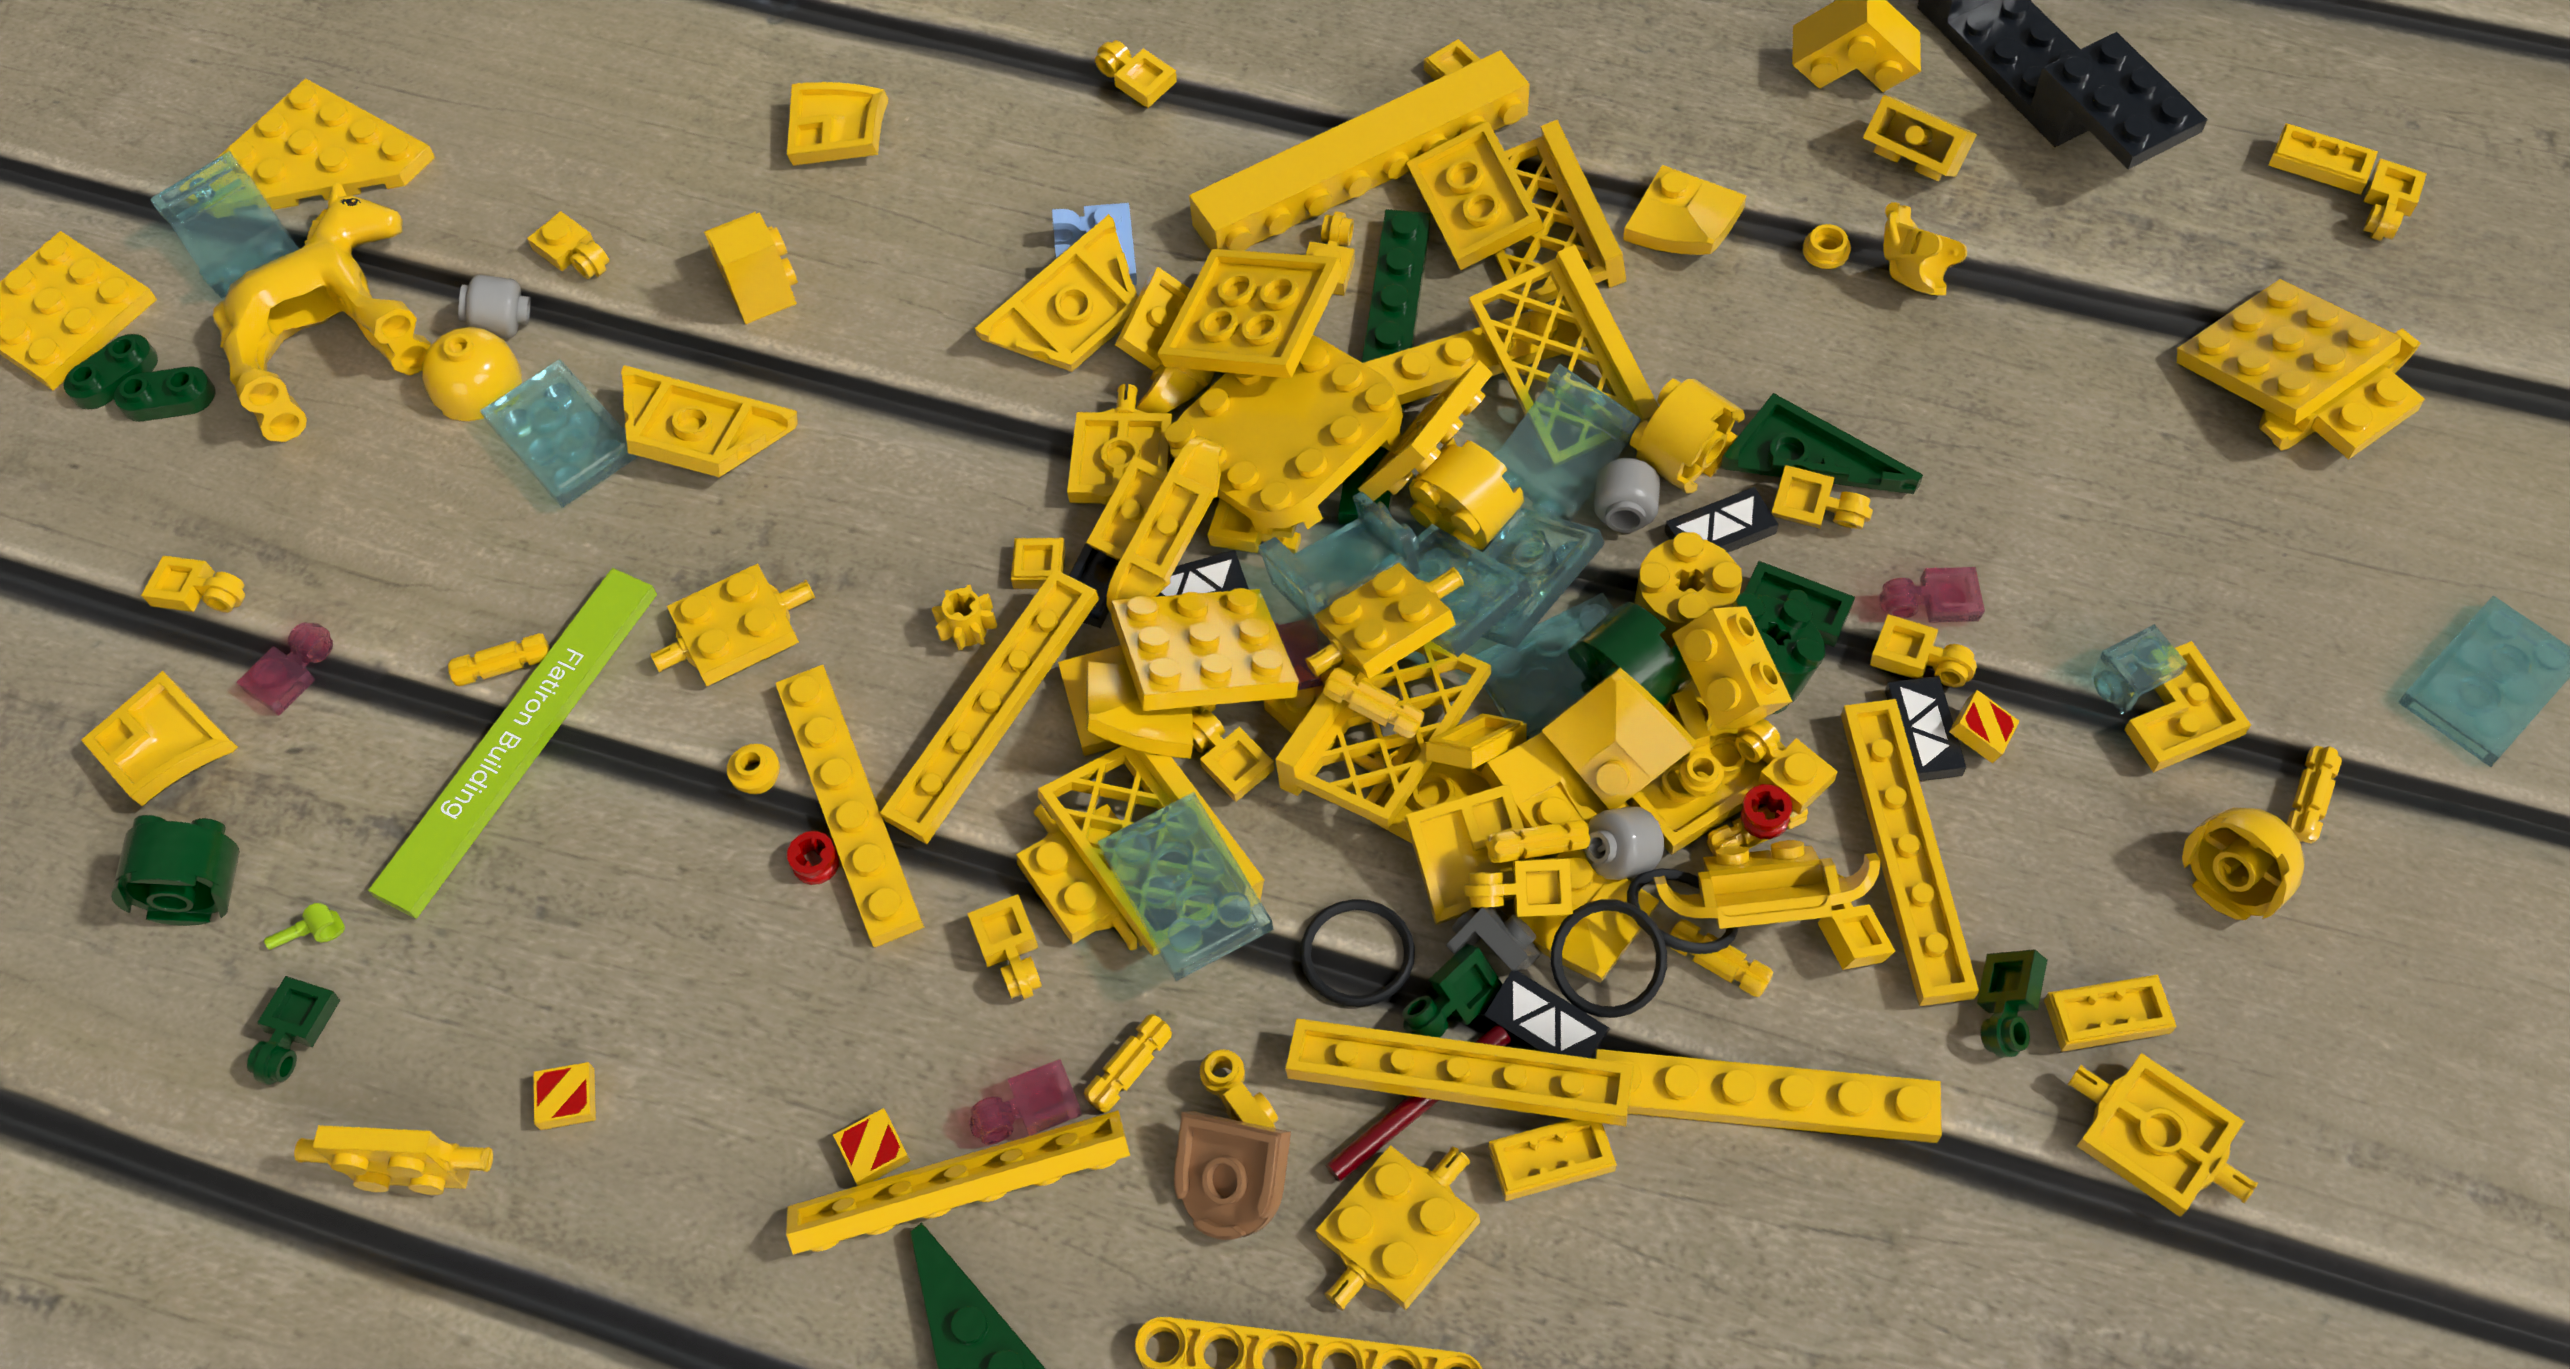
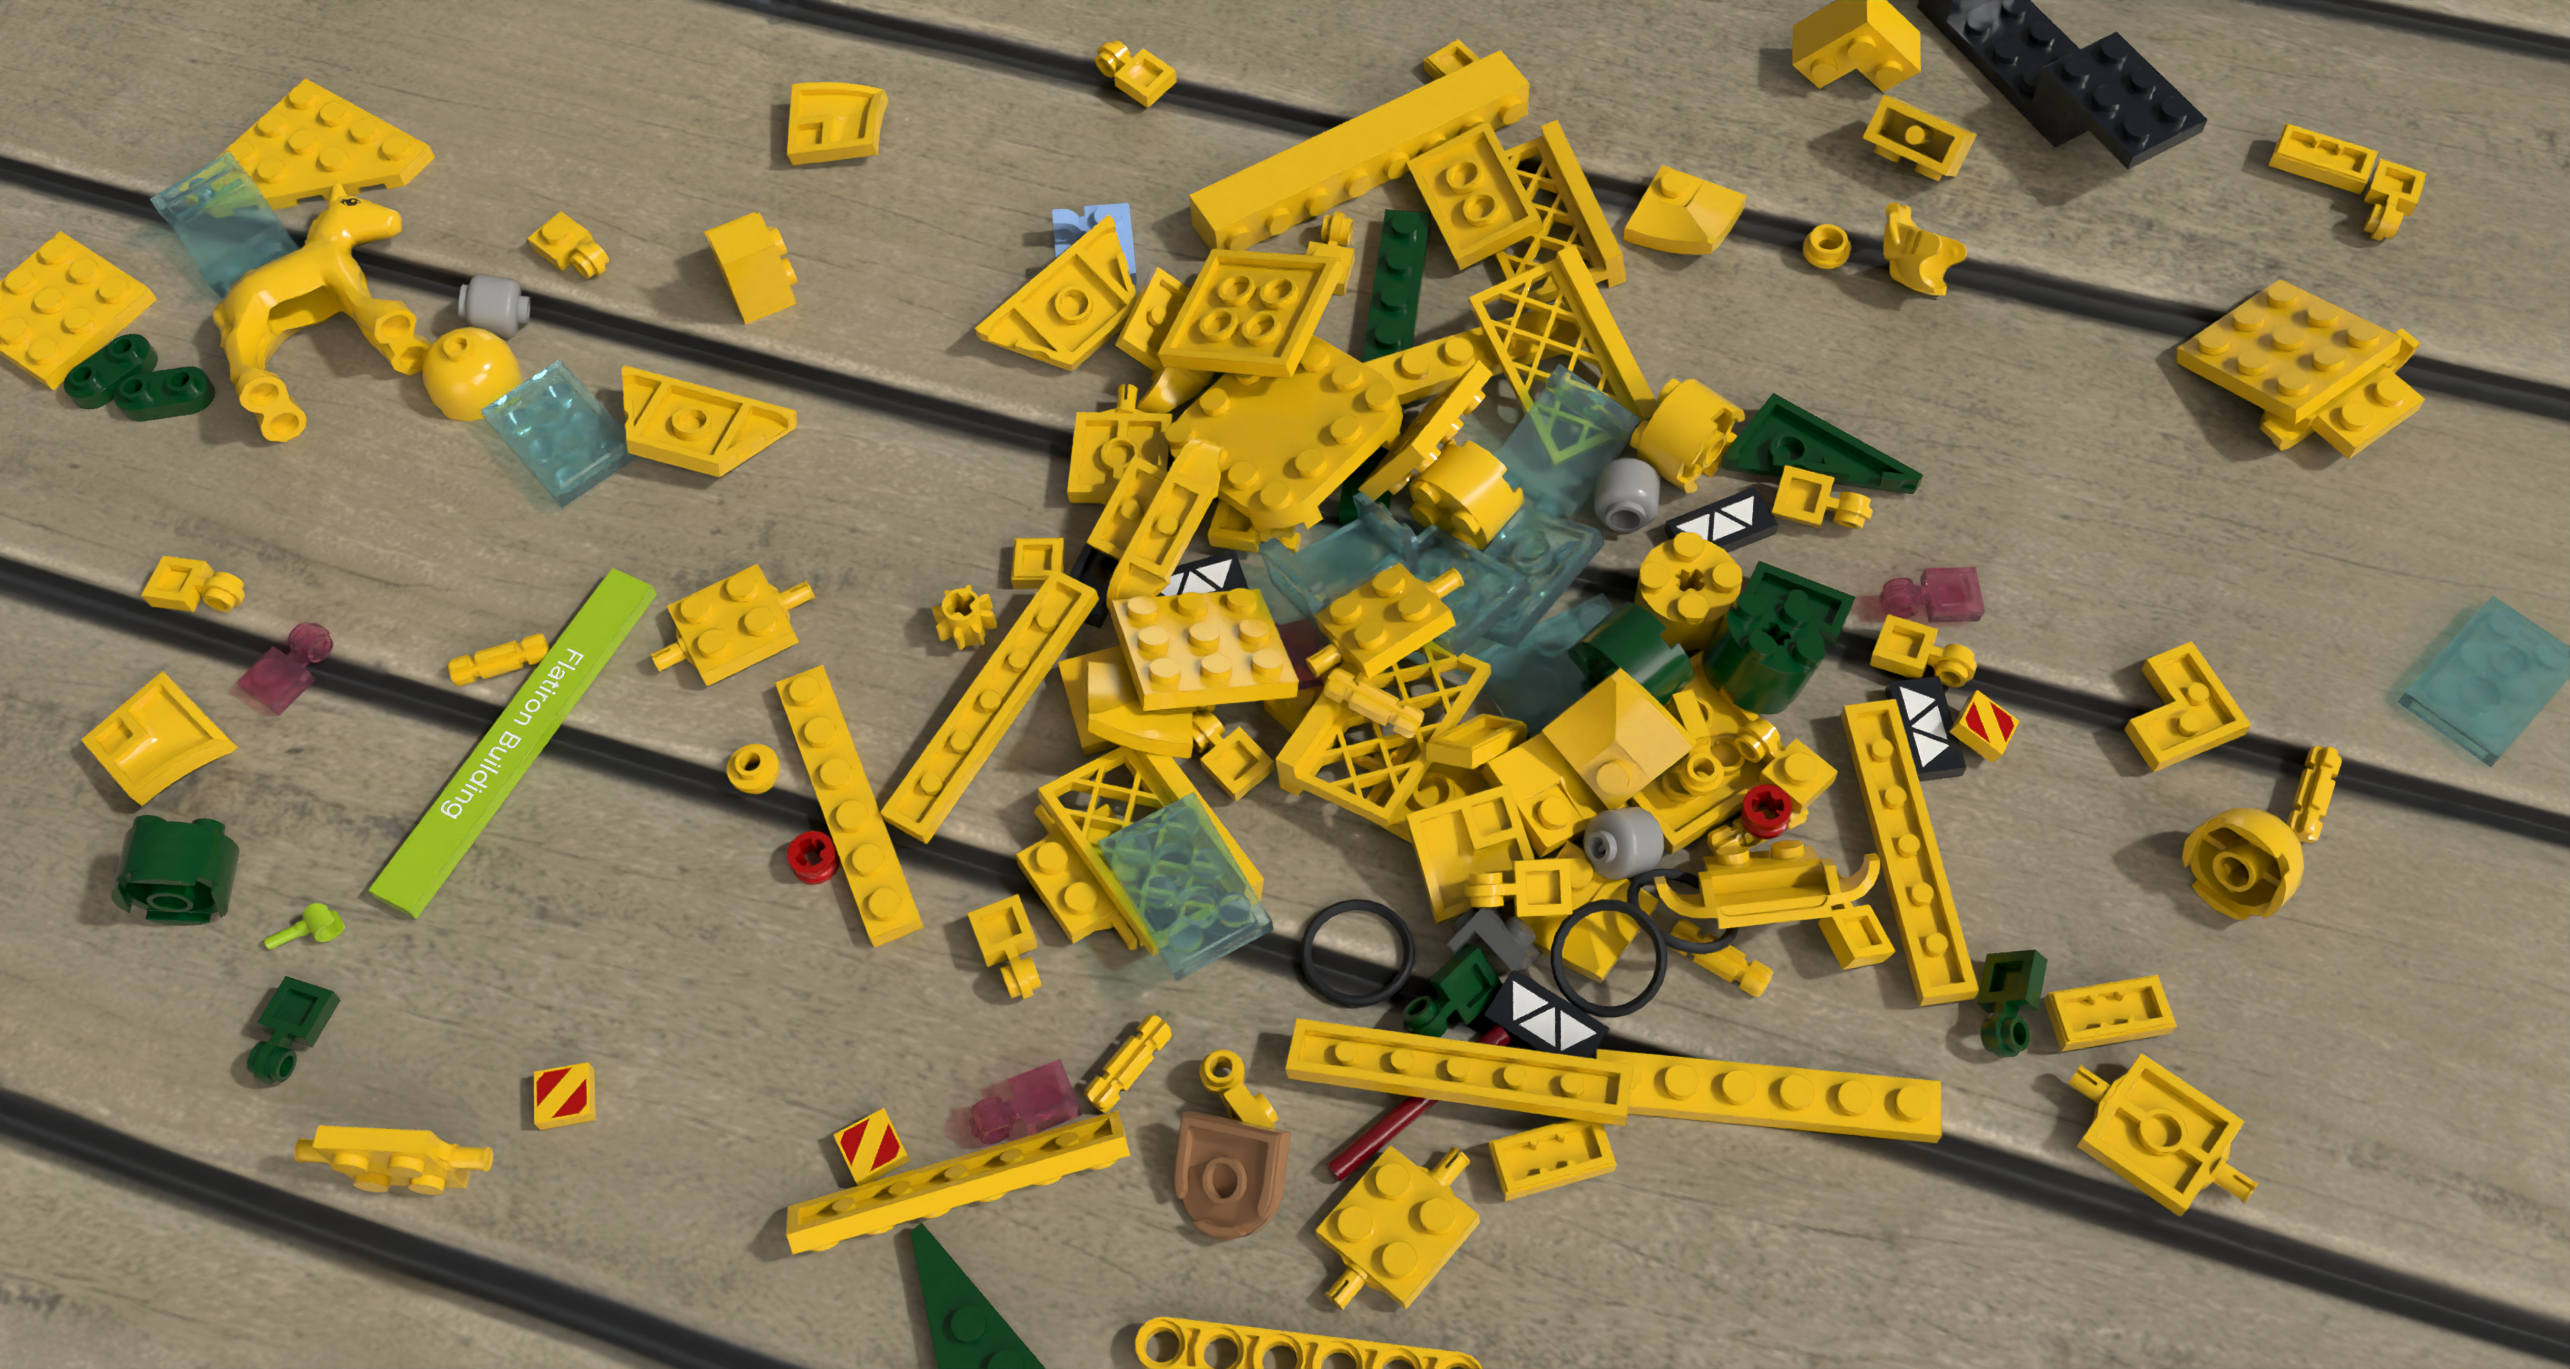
yellow axle [1486,820,1591,863] -> none
yellow brick [1672,606,1793,731] -> none
clear light blue bracket [2091,624,2188,715] -> none

